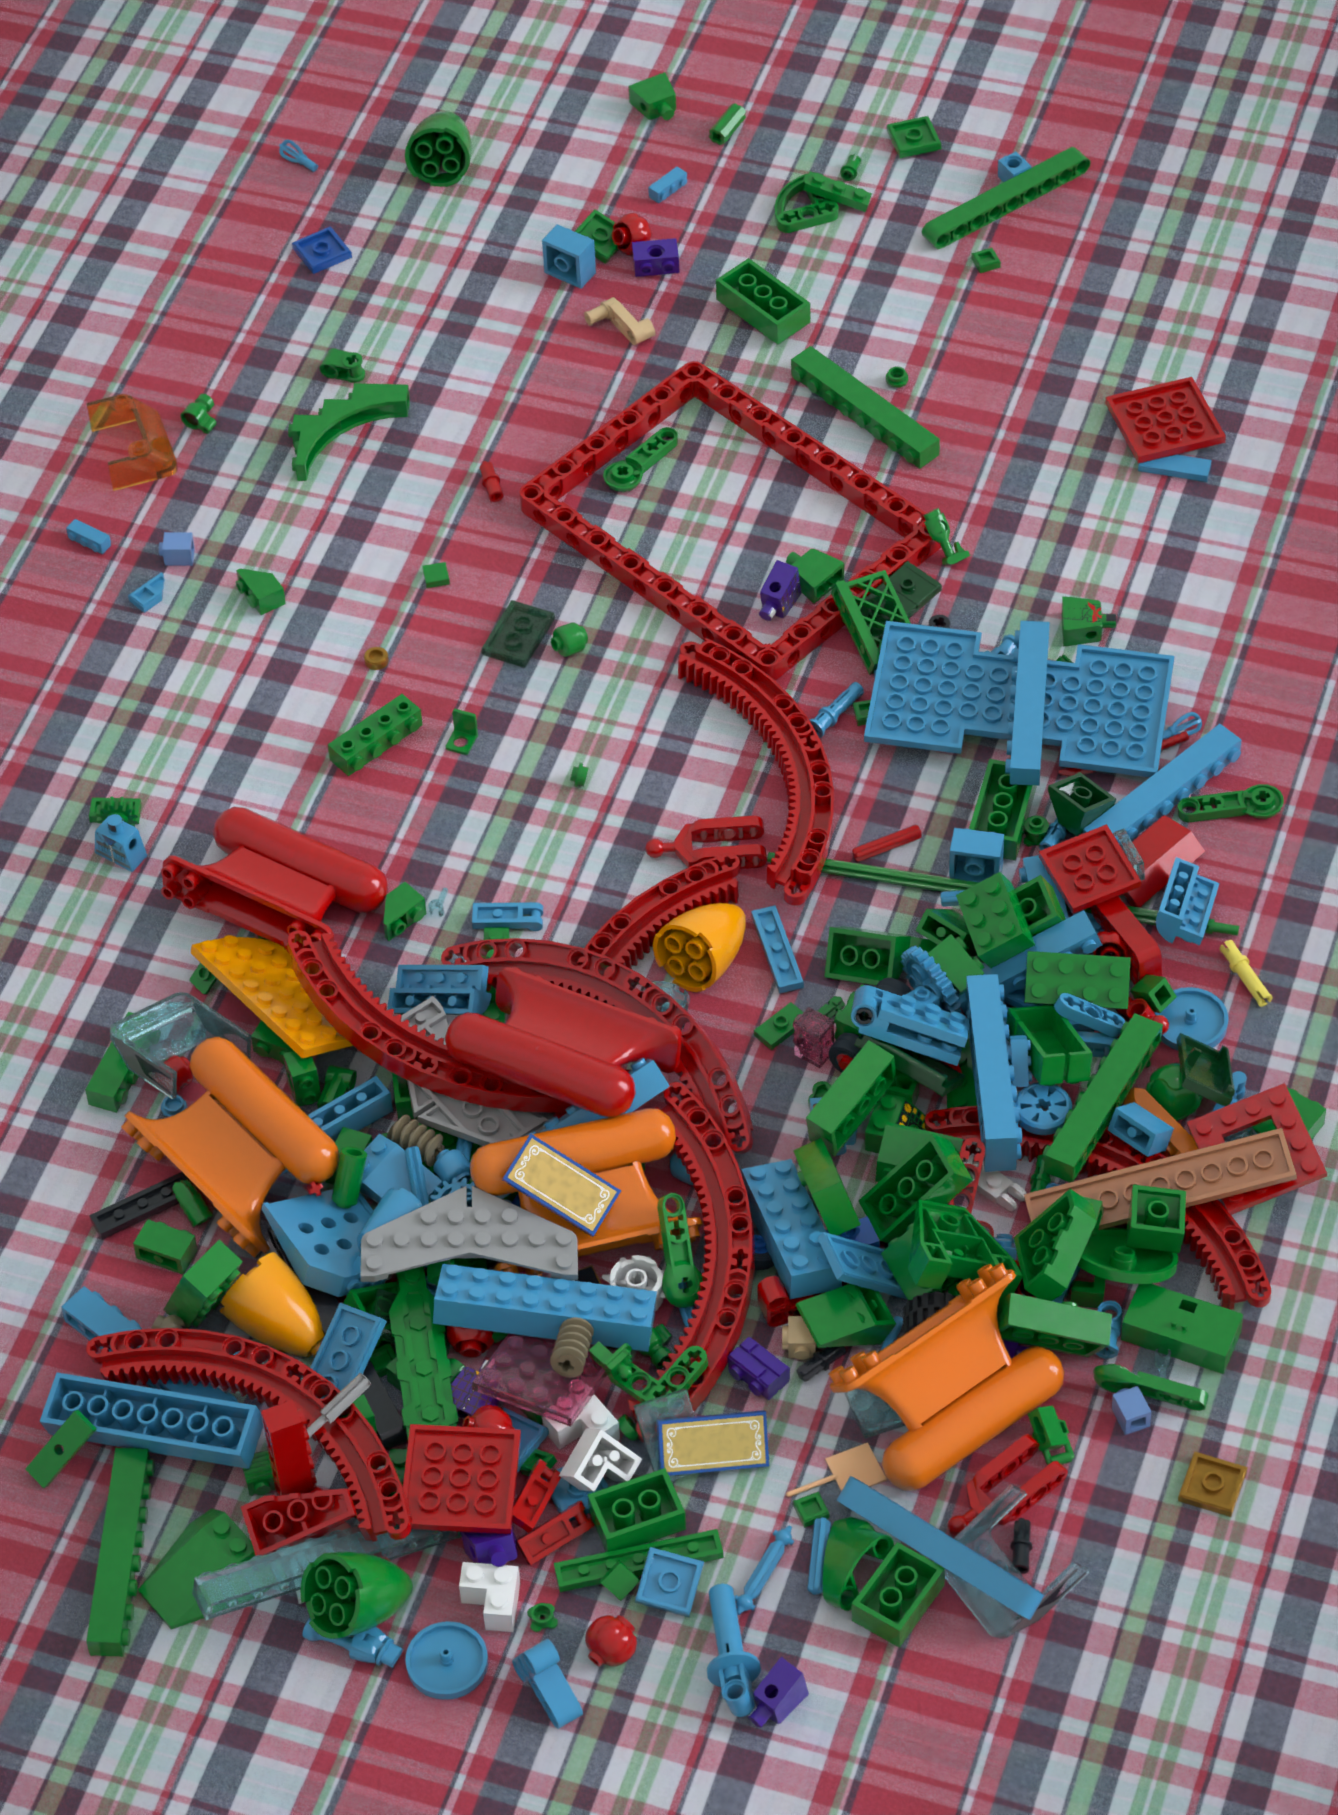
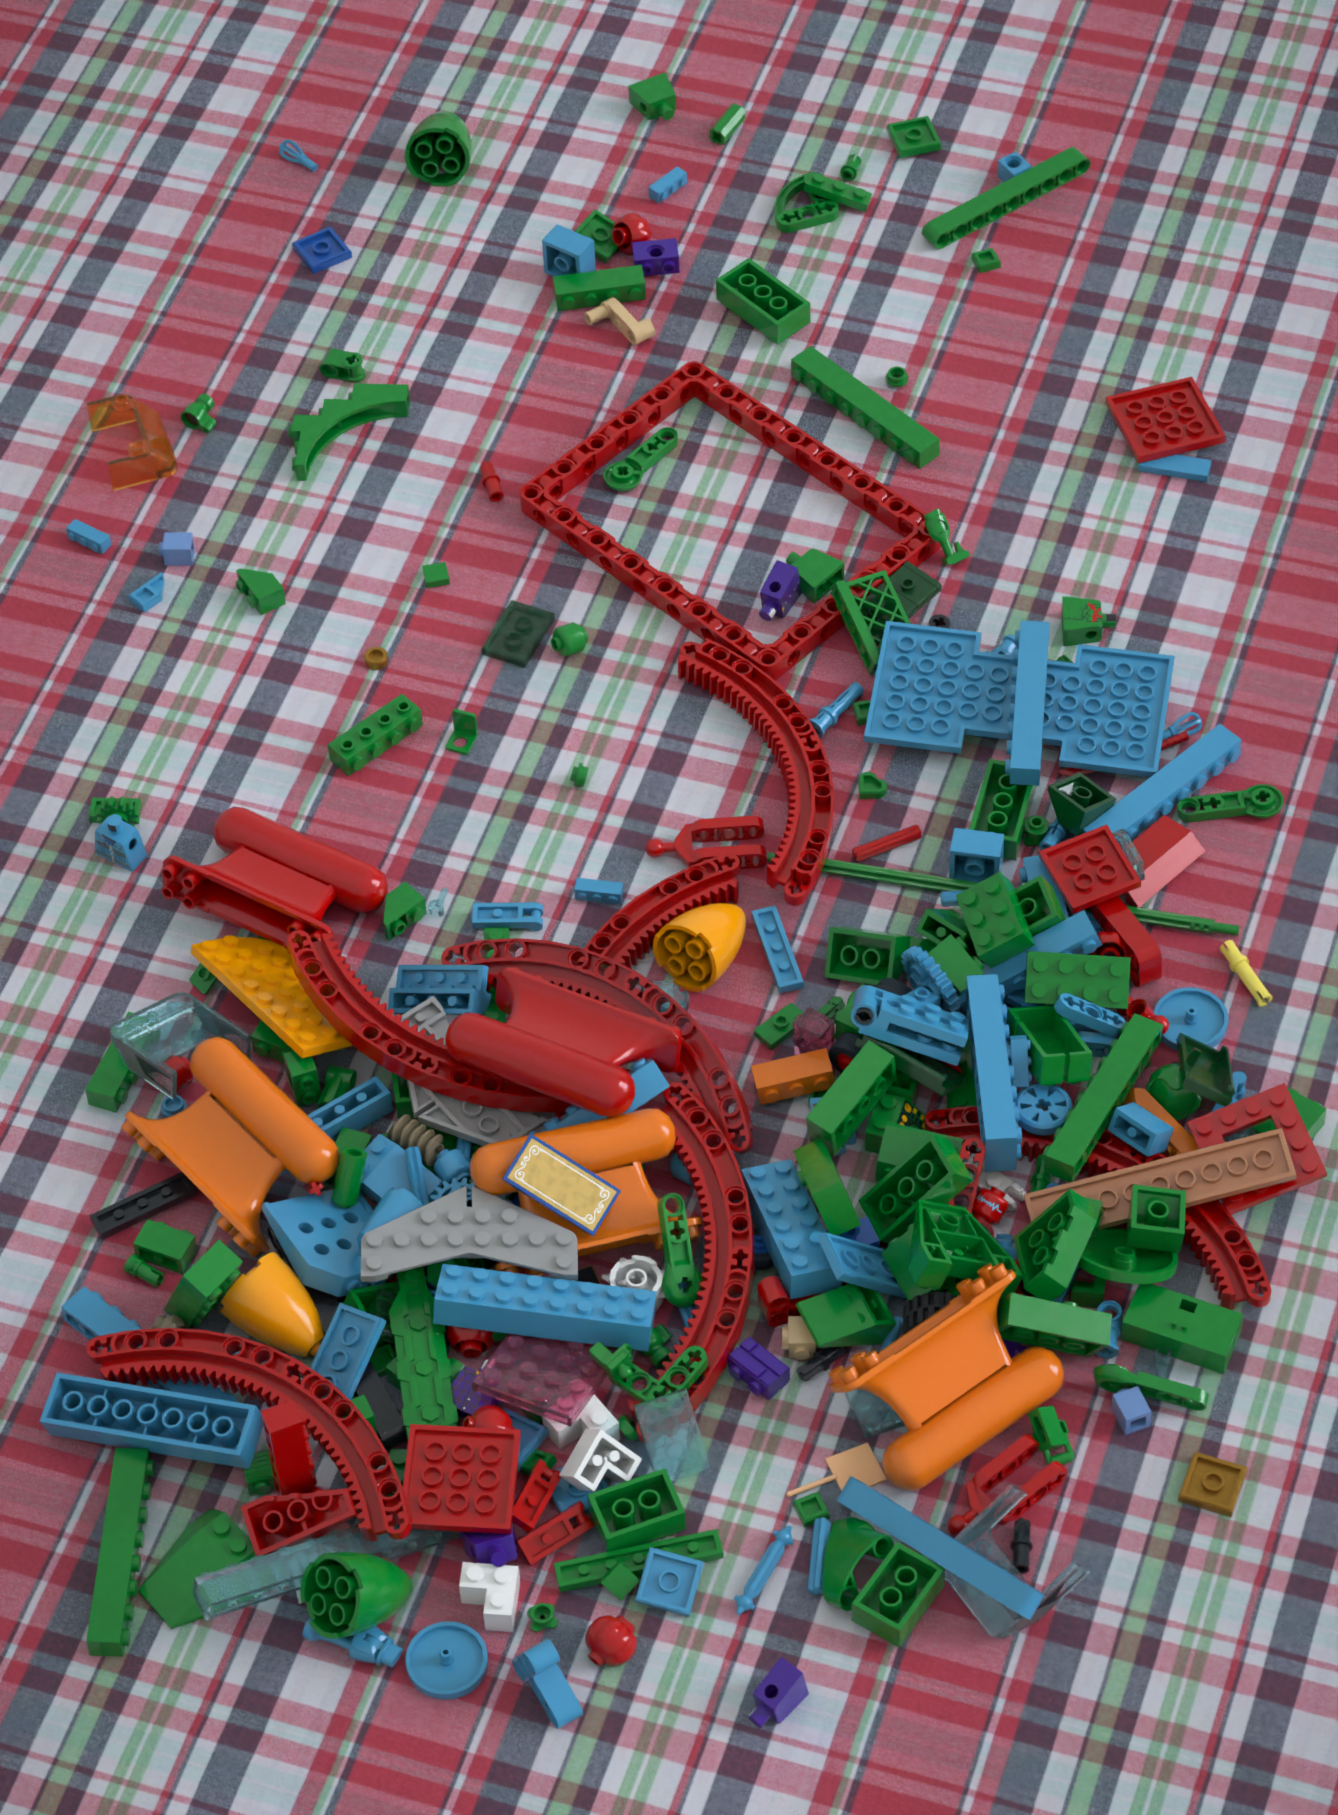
green tile [25,1410,97,1488] -> none
green hinge [172,1179,213,1228] -> none
light grey axle [307,1373,371,1438] -> none
dark tan piece [550,1317,594,1378] -> none
pearl gold tile [656,1410,769,1476] -> none
dark azure piece [707,1584,761,1717] -> none
green brick [1130,974,1177,1013] -> none
dark azure brick [1156,857,1220,945] -> none
none -> green pin [124,1254,165,1288]
none -> green brick [553,265,646,311]
none -> dark azure piece [574,878,624,904]
none -> orange brick [751,1048,835,1105]
none -> green tile [858,772,887,799]
none -> red head [972,1186,1009,1225]

